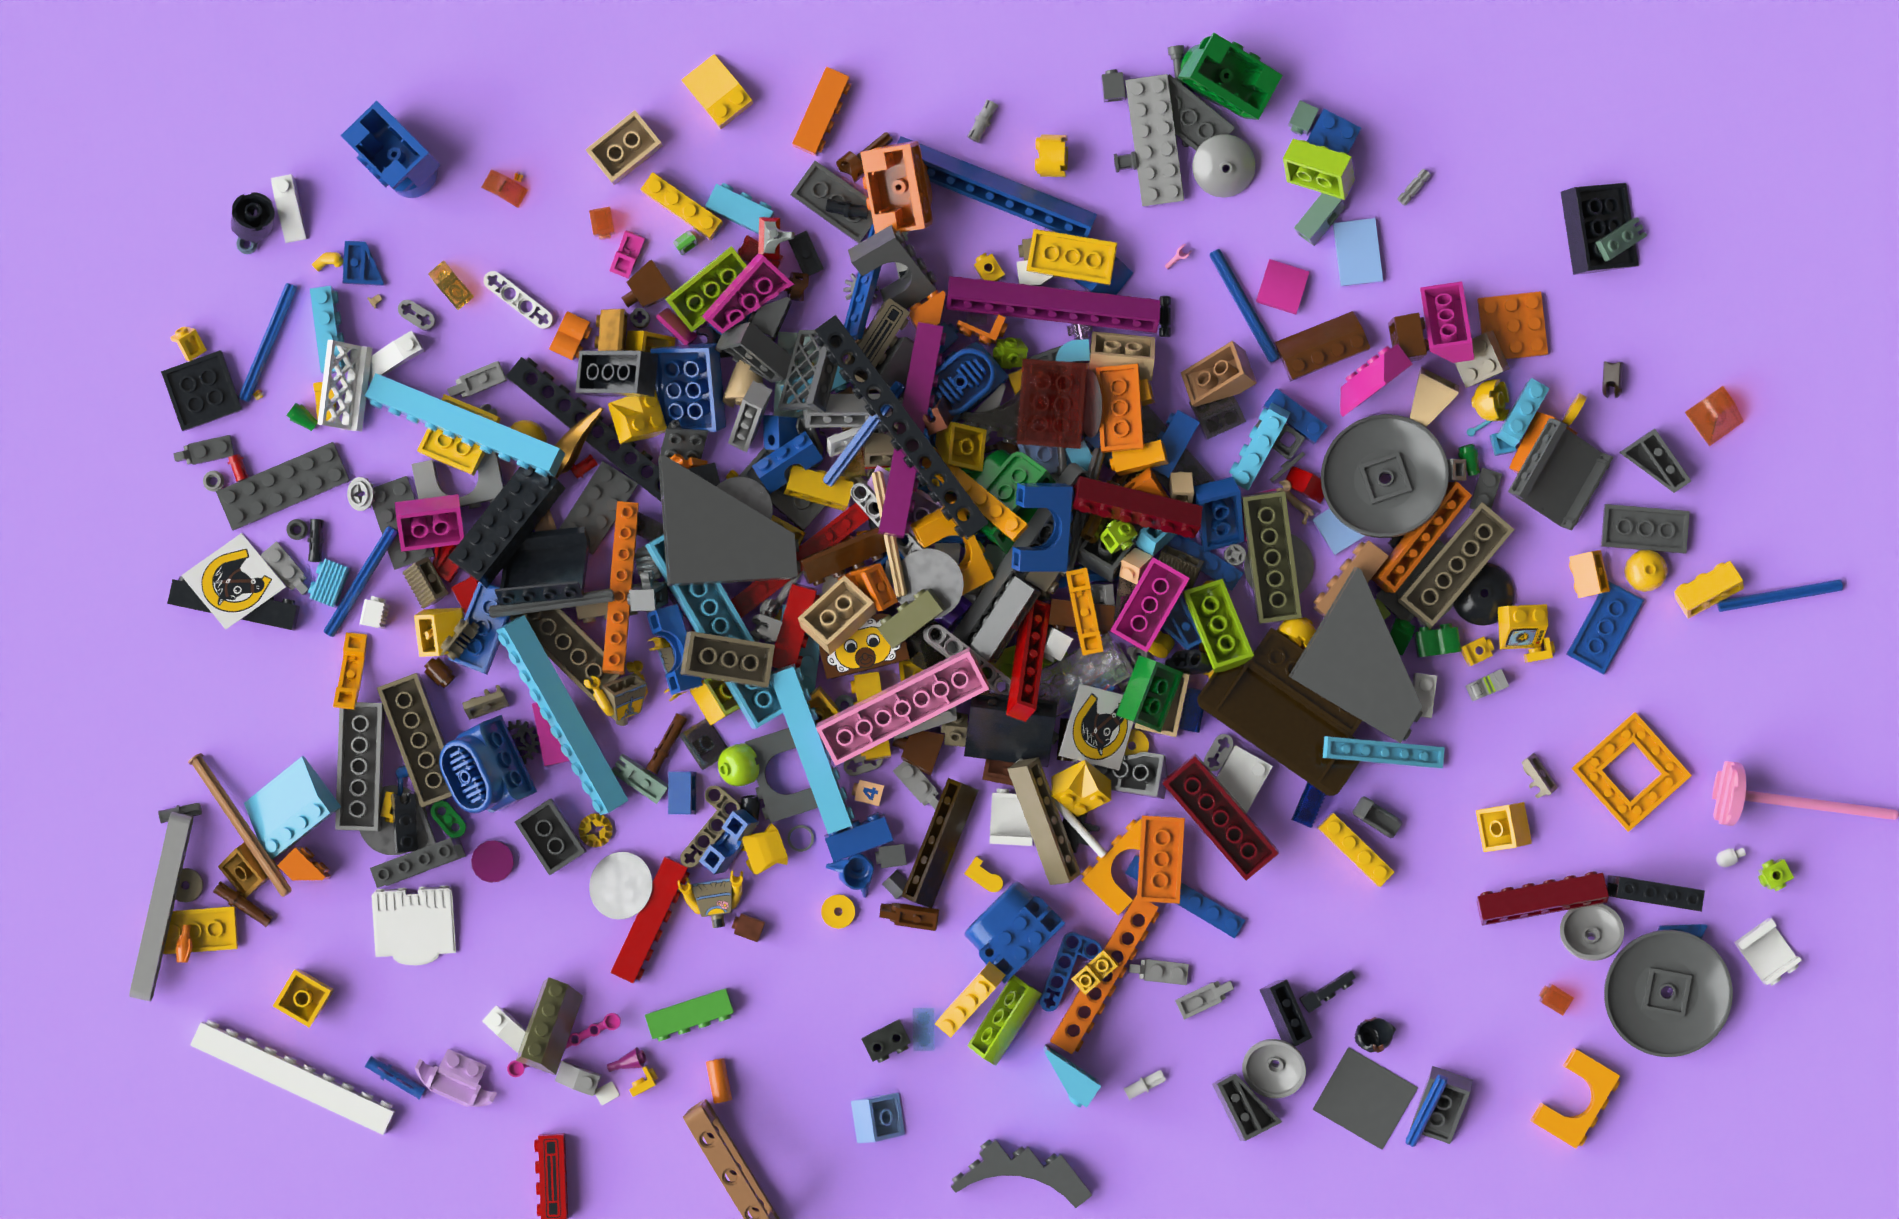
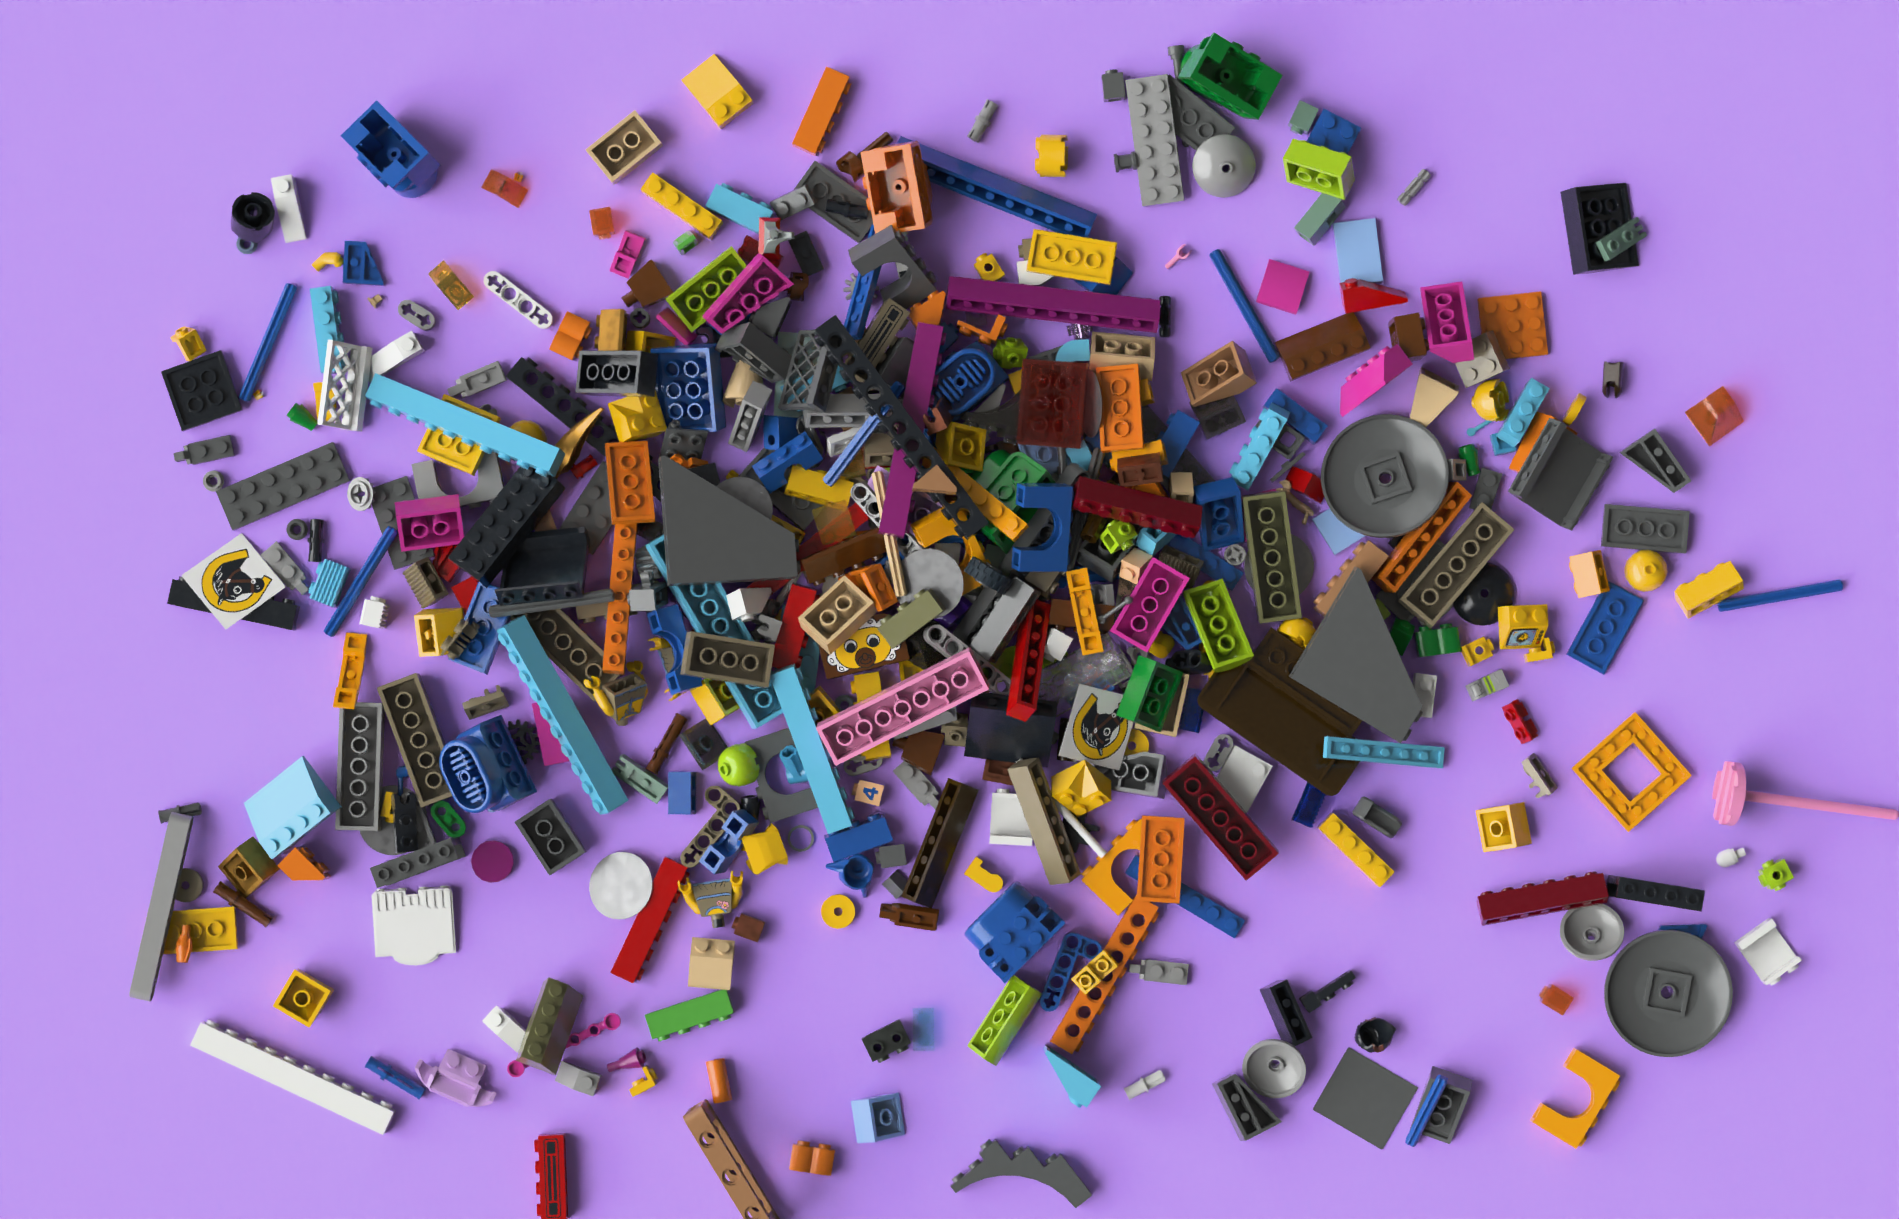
medium nougat axle [188,753,292,897] -> none
red pin [227,454,249,482] -> none
reddish brown brick [424,657,456,688] -> none
yellow gear [578,813,613,847] -> none
white sticker [595,1081,619,1105] -> none
yellow brick [935,961,1006,1038] -> none
light grey hinge [1175,981,1234,1020] -> none
none -> orange plate [605,440,655,525]
none -> tan slope [688,937,735,990]
none -> white slope [726,588,772,622]
none -> dark grey plate [770,184,817,221]
none -> dark azure piece [779,745,808,784]
none -> orange brick [789,1140,835,1176]
none -> clear yellow piece [812,500,856,545]
none -> medium nougat slope [912,465,957,495]
none -> black wheel [964,556,1013,595]
none -> dark grey hinge [1097,596,1133,624]
none -> copper hinge [1117,452,1163,487]
none -> red slope [1339,278,1408,314]
none -> red hinge [1501,699,1538,744]

